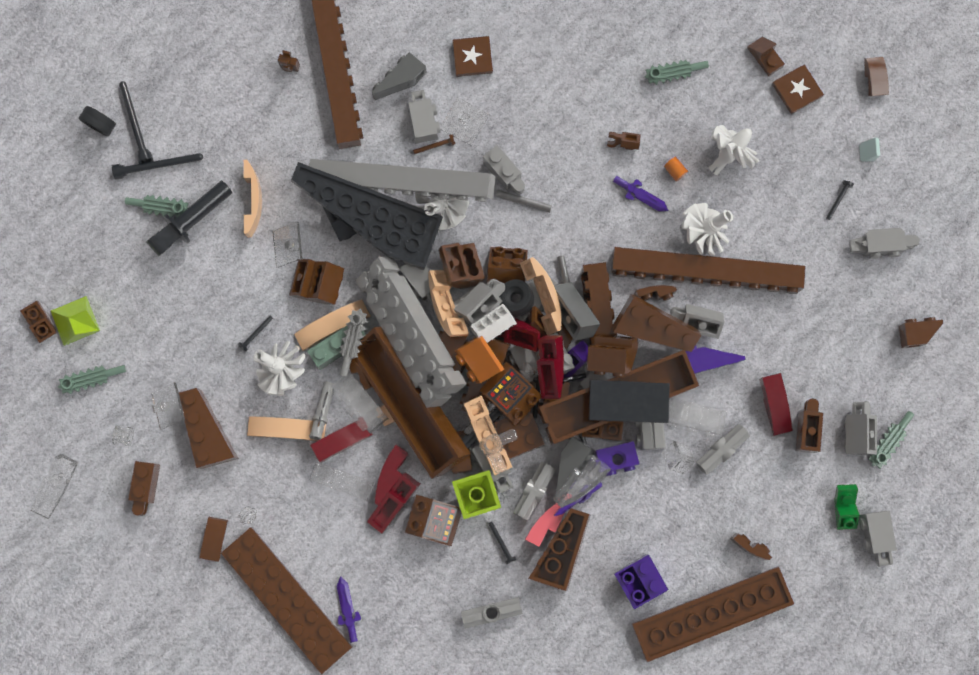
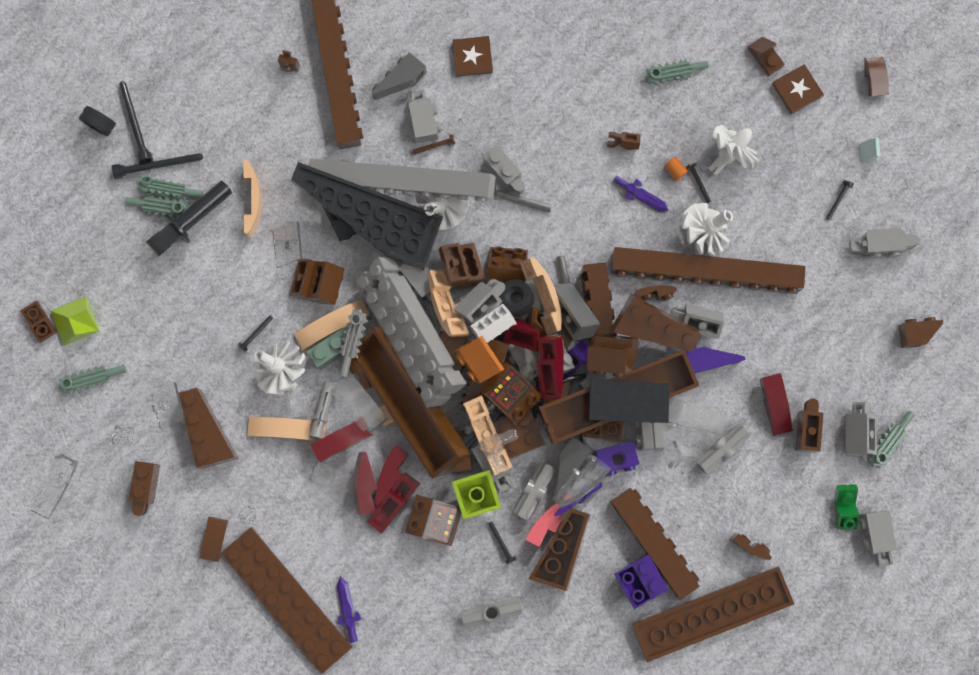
none -> sand green piece [136,175,203,199]
none -> dark red slope [353,451,378,516]
none -> reddish brown brick [610,488,700,600]
none -> black piece [686,163,712,204]

